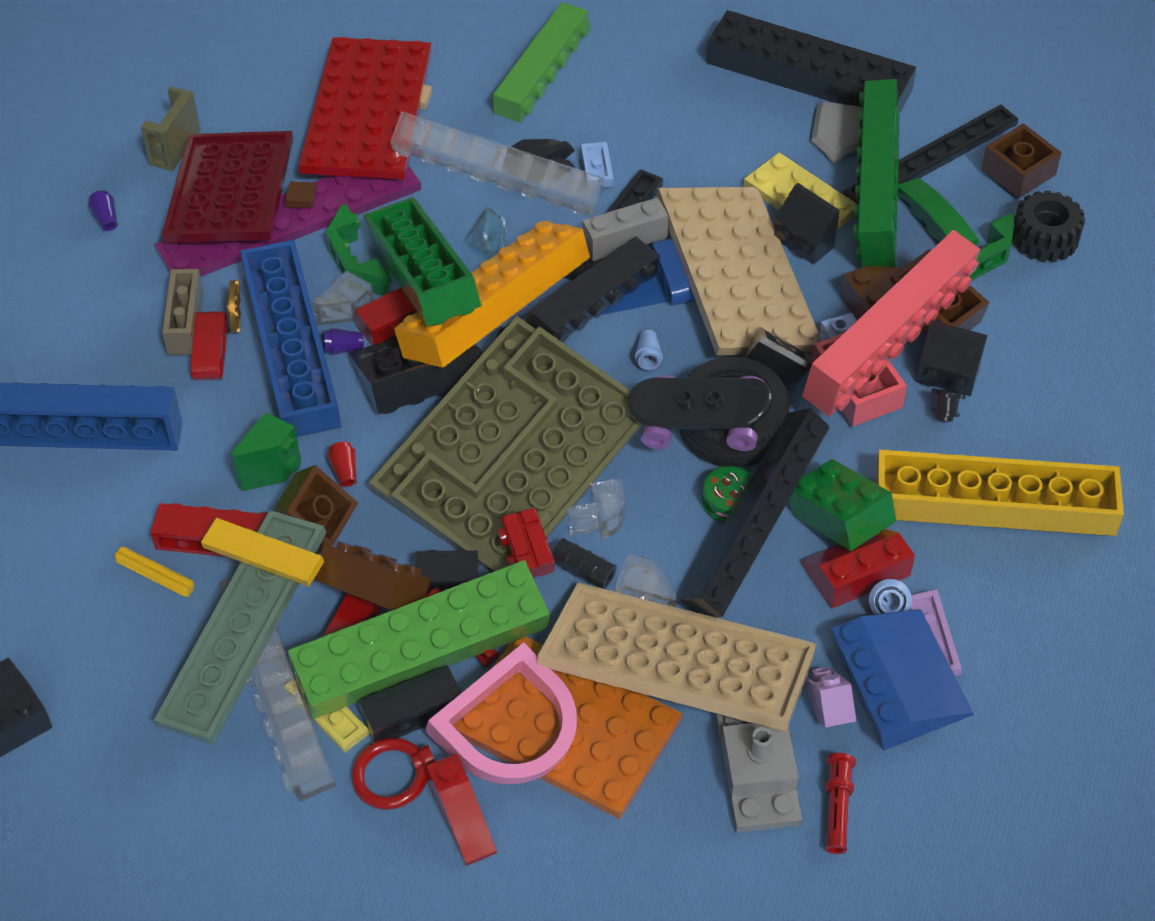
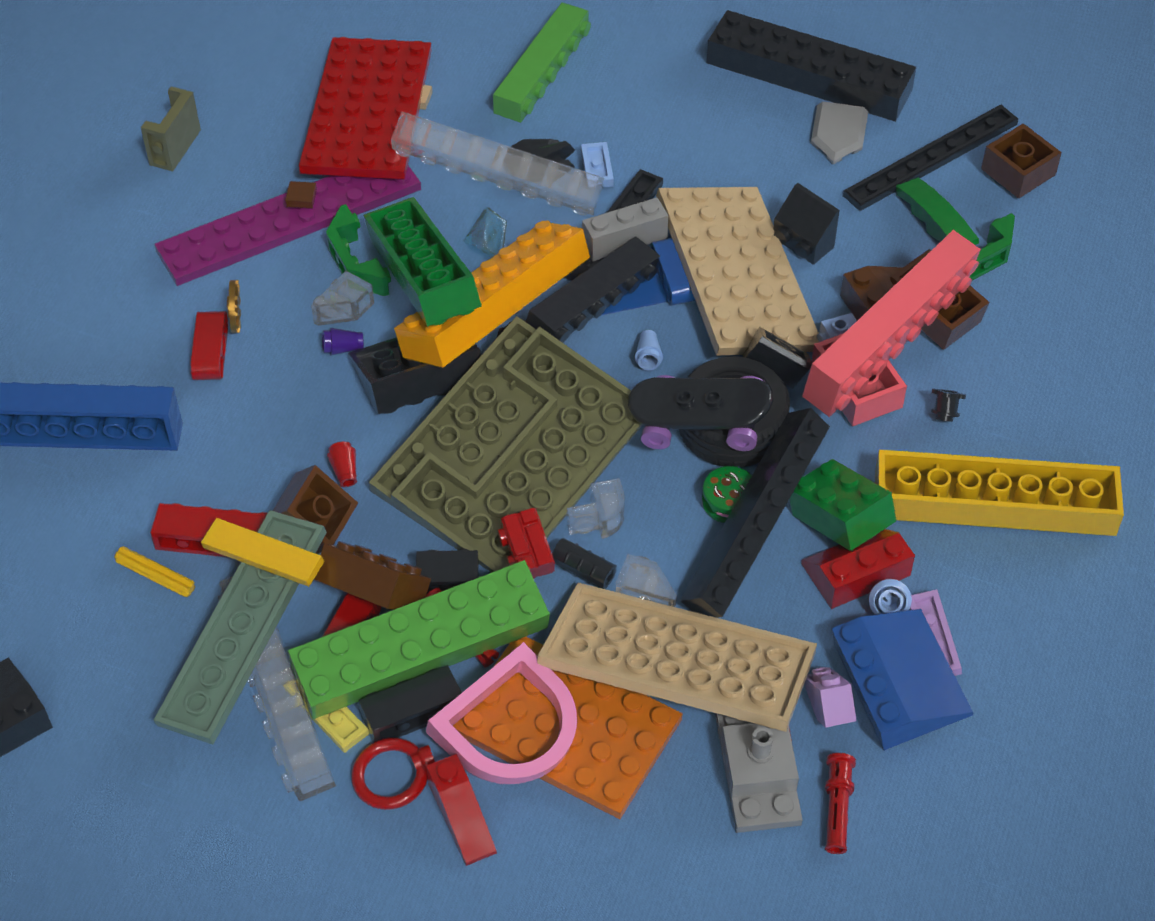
dark purple cone [88,190,118,231] -> none
dark red plate [162,131,293,243] -> none
dark tan brick [162,269,204,355] -> none
green slope [231,412,301,491] -> none
blue brick [240,240,341,437] -> none
red brick [355,287,417,345] -> none
light yellow plate [744,152,857,229] -> none
green brick [854,79,900,267] -> none
black slope [916,320,988,397] -> none
black tyre [1012,191,1085,262] -> none

